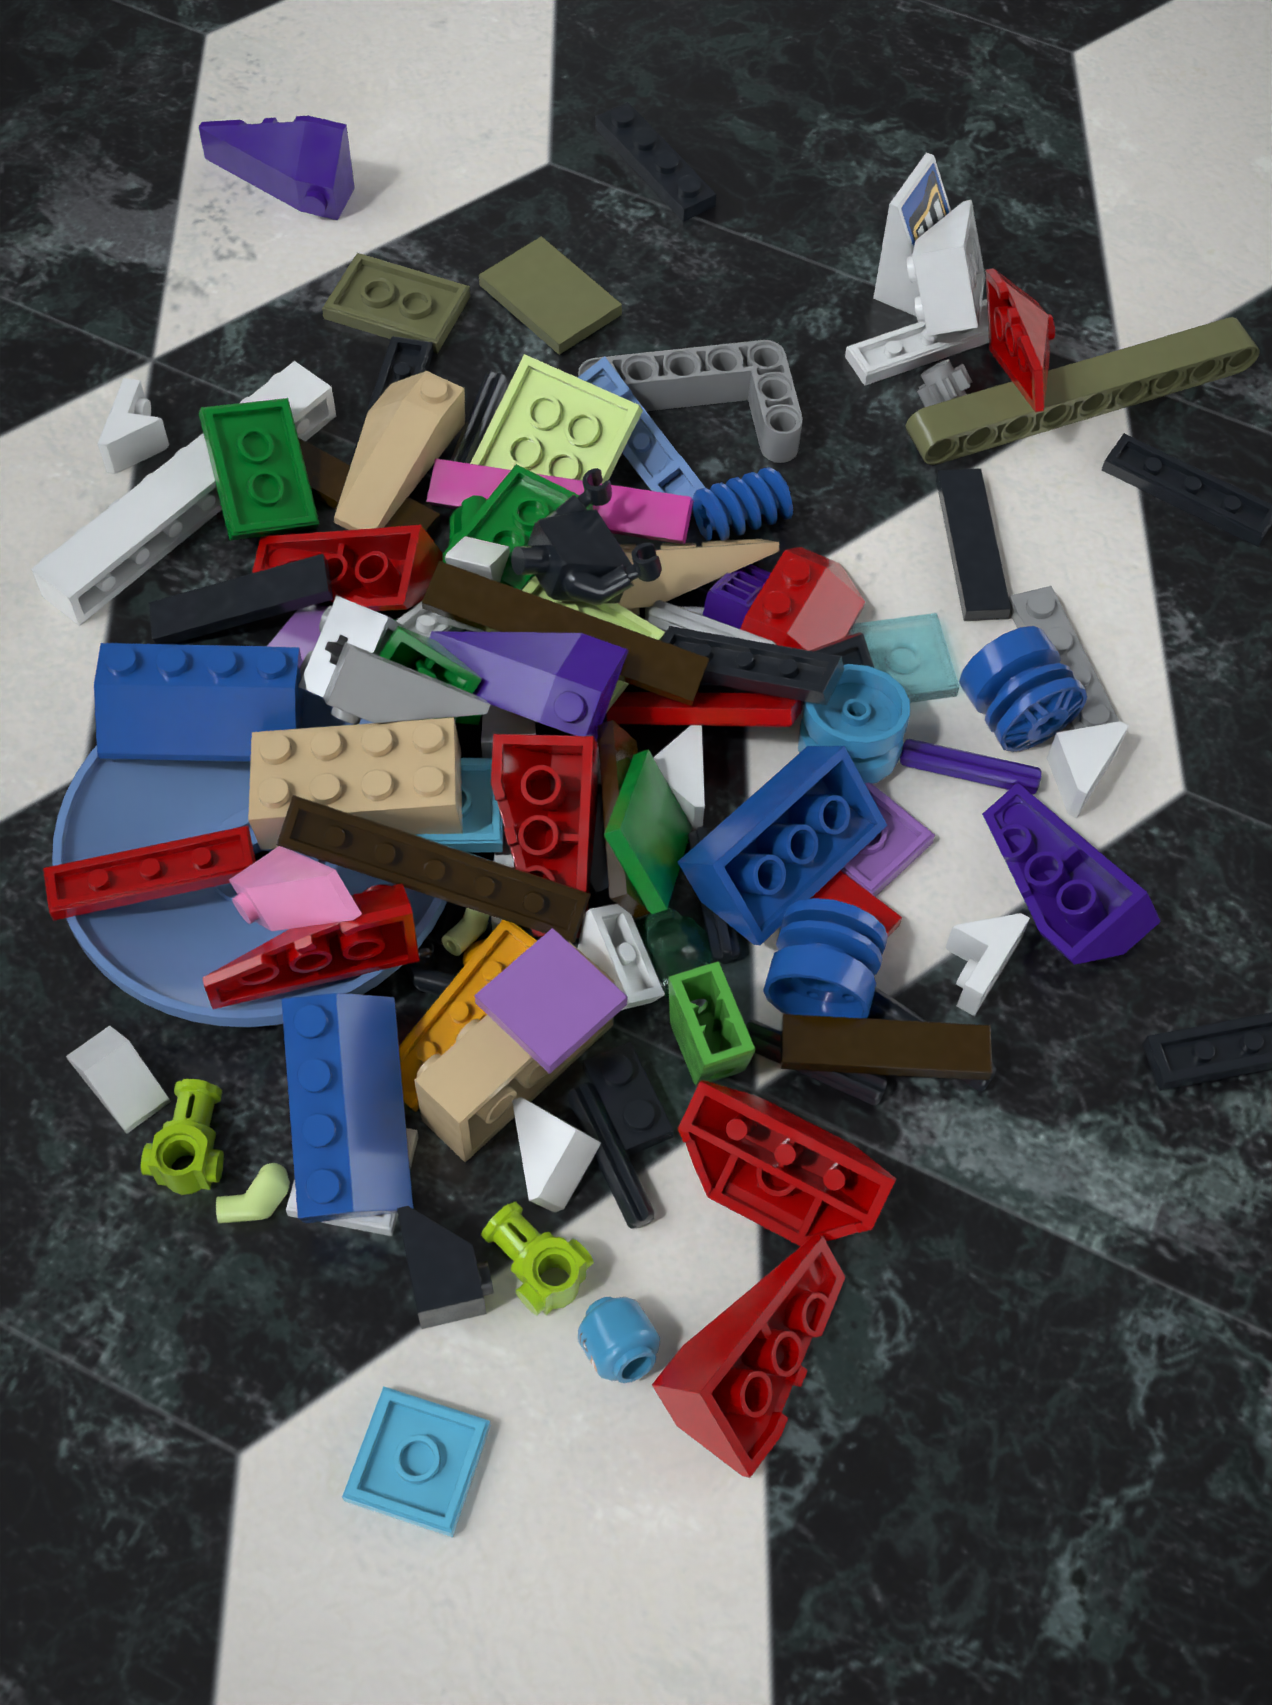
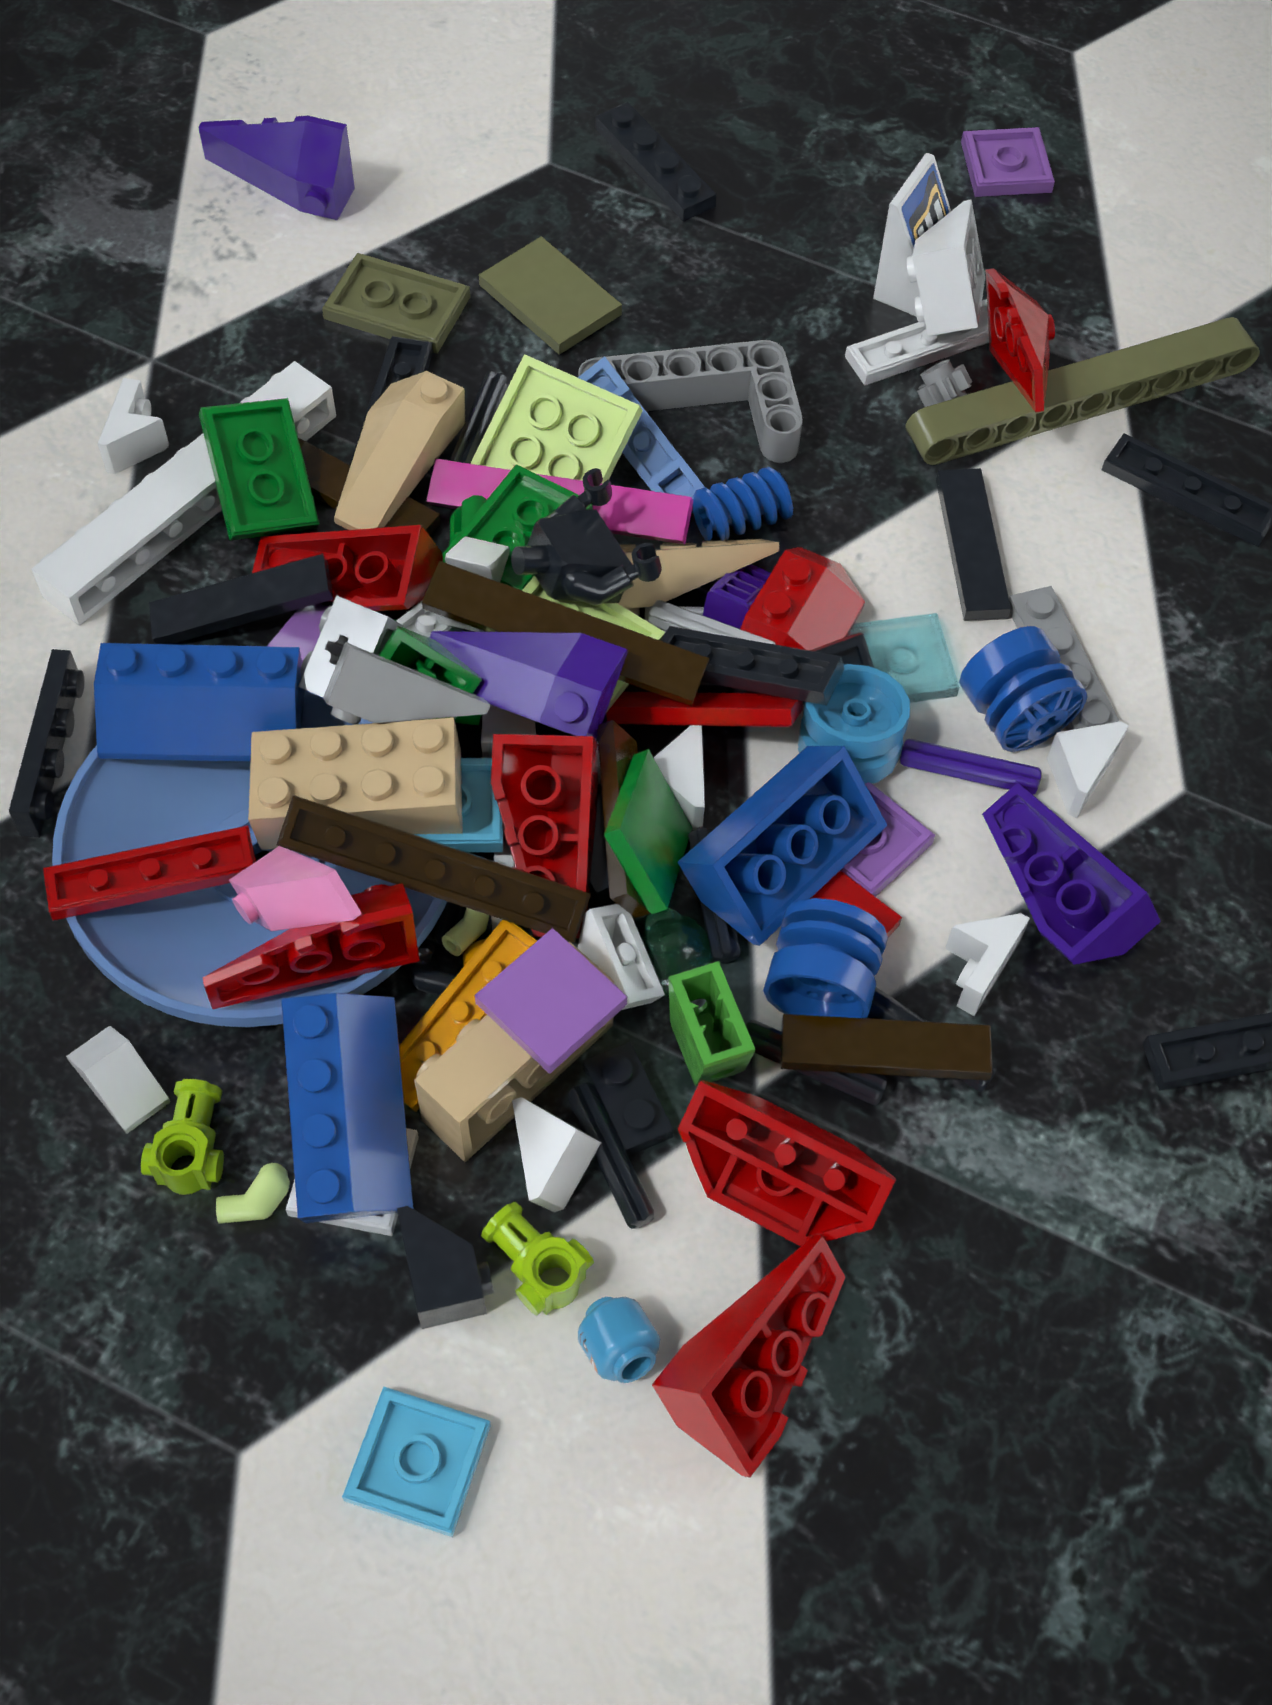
none -> black plate [9,649,85,837]
none -> medium lavender tile [961,127,1055,197]

